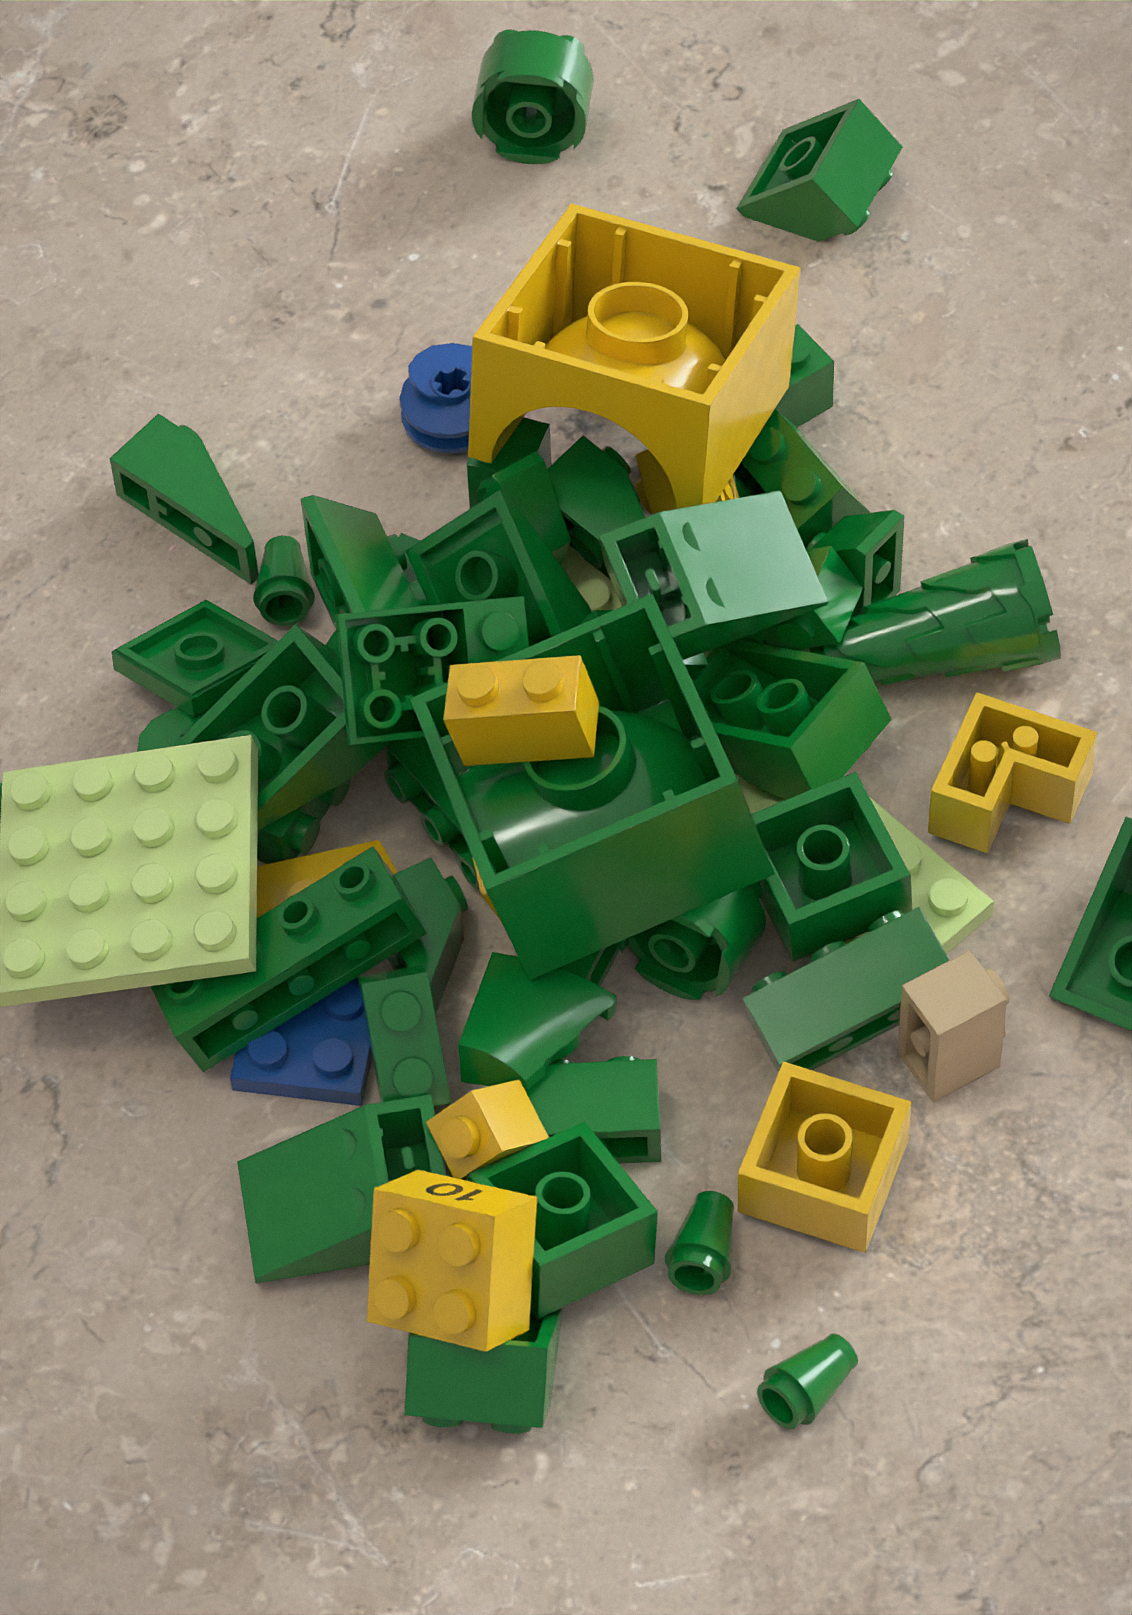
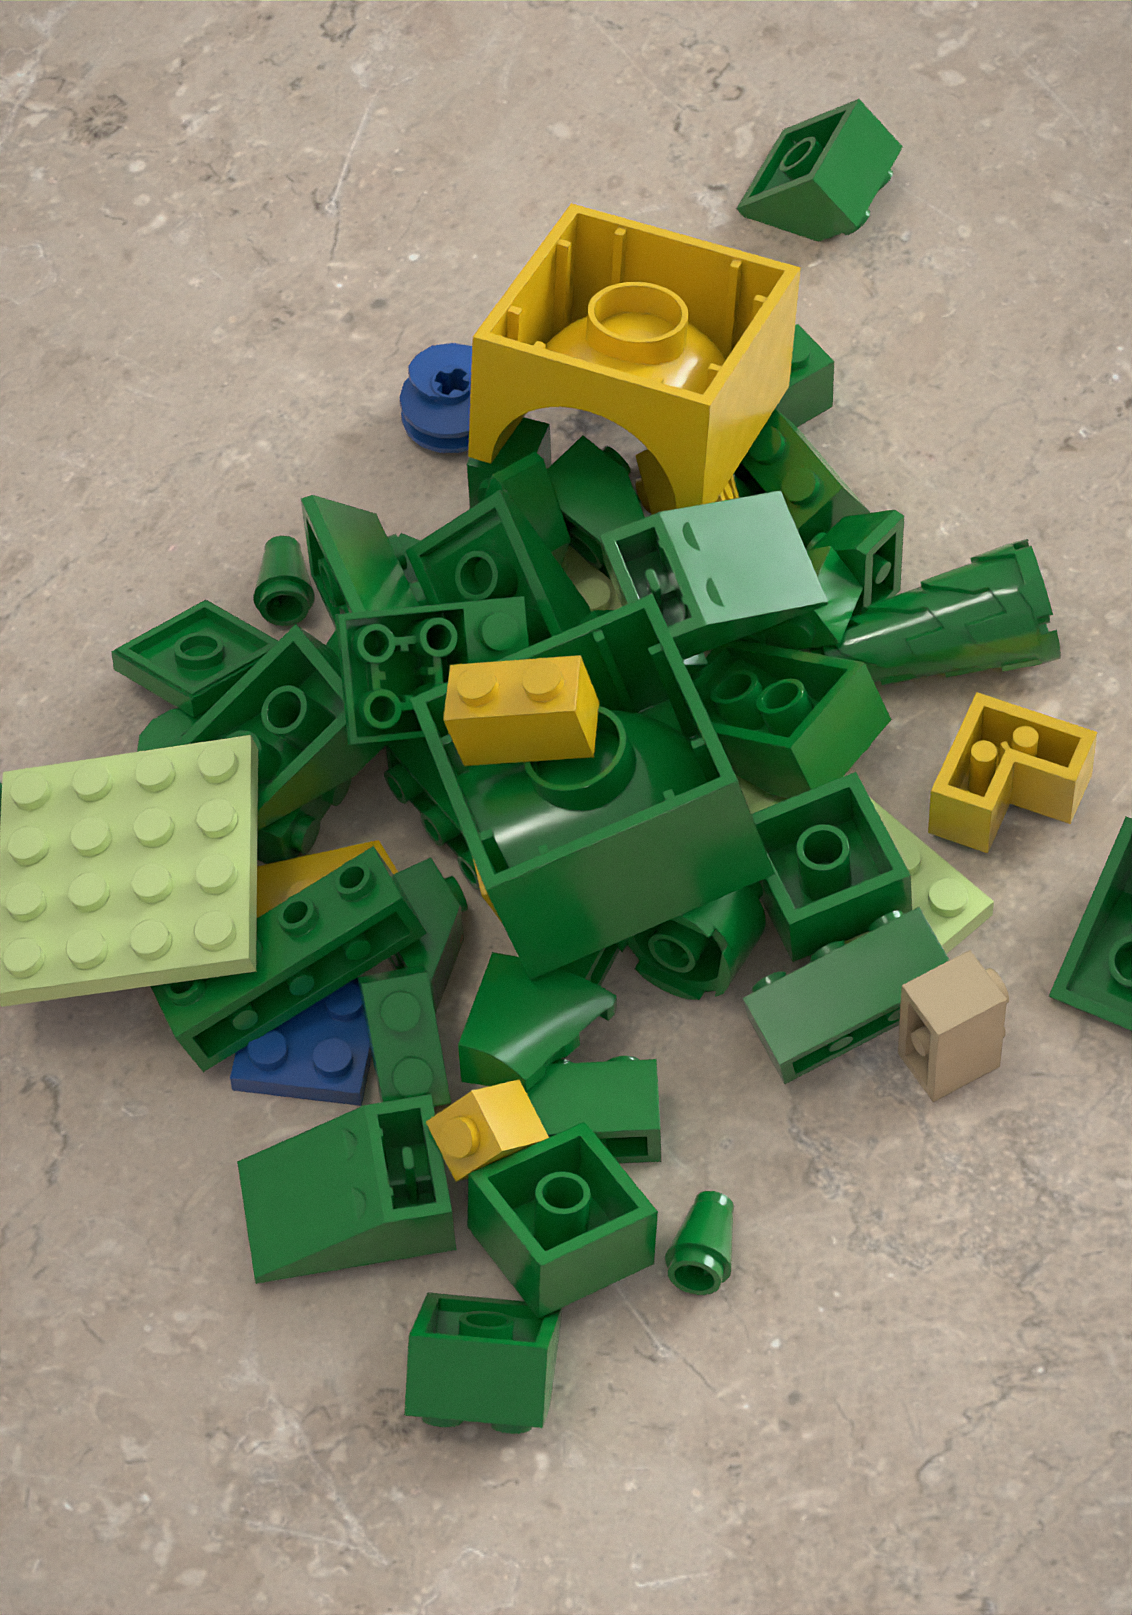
green slope [109,413,259,585] -> none
yellow brick [367,1170,537,1352] -> none
green brick [472,29,594,164] -> none
yellow brick [738,1062,911,1253] -> none
green cone [757,1333,858,1429] -> none

